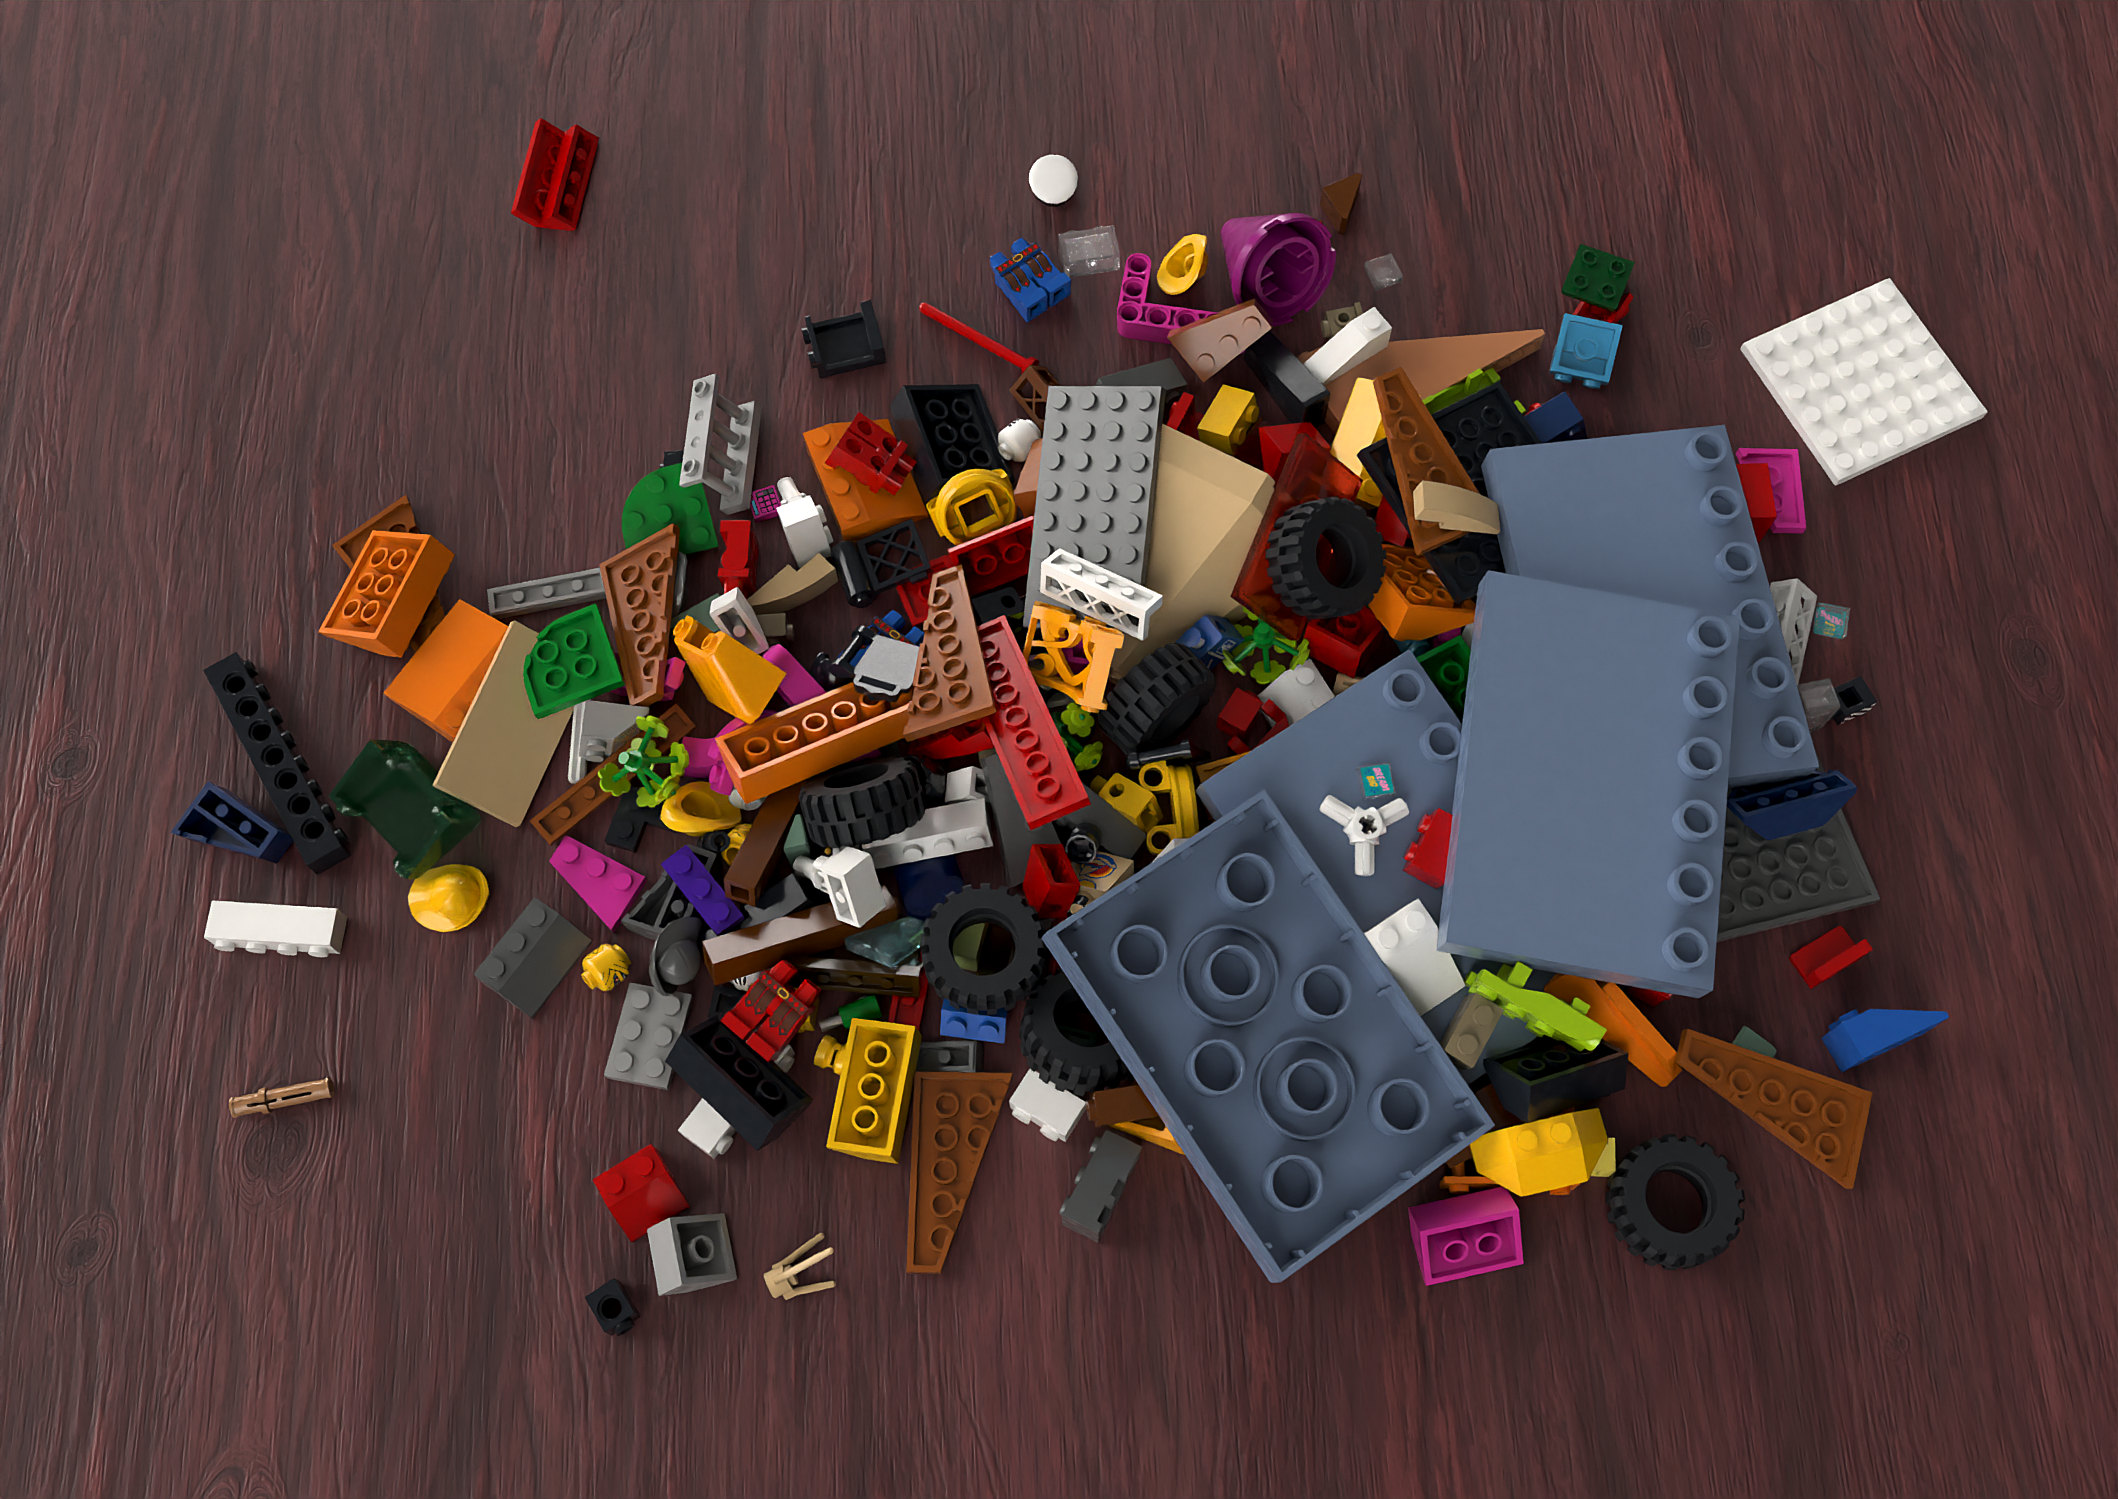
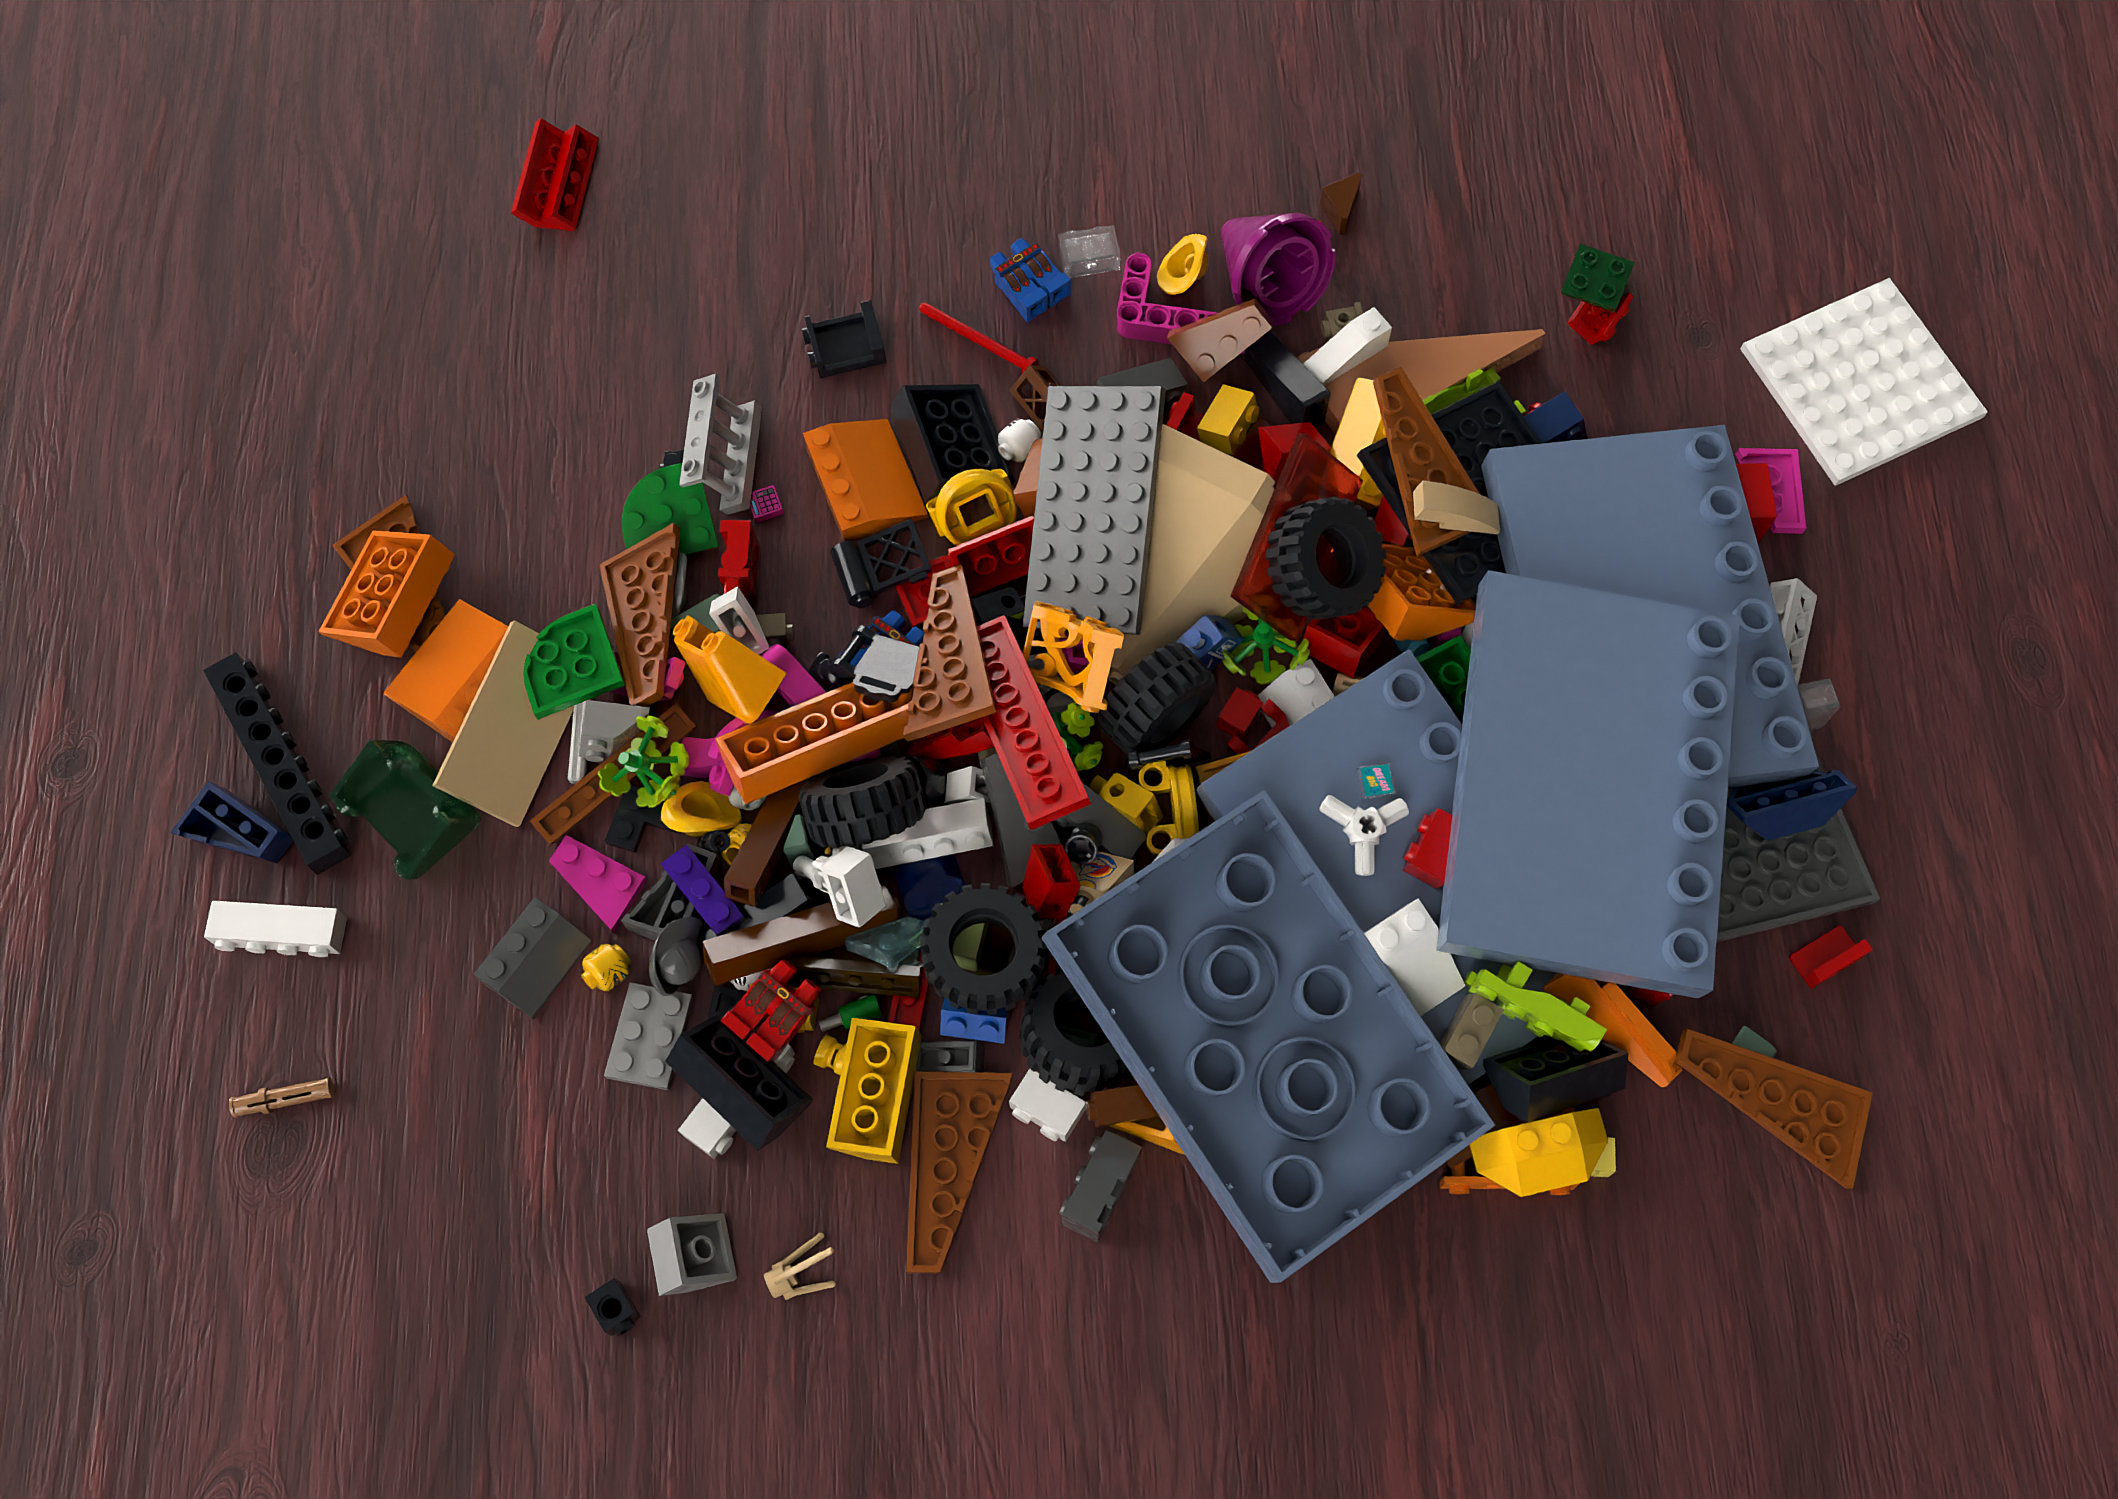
yellow hat [408,864,490,932] -> none
light grey tile [487,568,606,619] -> none
red slope [592,1144,690,1243] -> none
tan slope [747,553,838,615] -> none
white brick [776,477,833,568] -> none
red hips [825,412,917,496] -> none
white piece [1029,155,1078,207] -> none
white fence [1040,548,1163,641] -> none
clear plate [1364,253,1403,290] -> none
dark pink slope [1408,1187,1524,1286] -> none
dark azure plate [1549,313,1623,389] -> none
black tyre [1605,1134,1745,1270] -> none
clear tile [1813,602,1850,640] -> none
black brick [1821,676,1878,725] -> none
blue slope [1821,1009,1949,1073] -> none

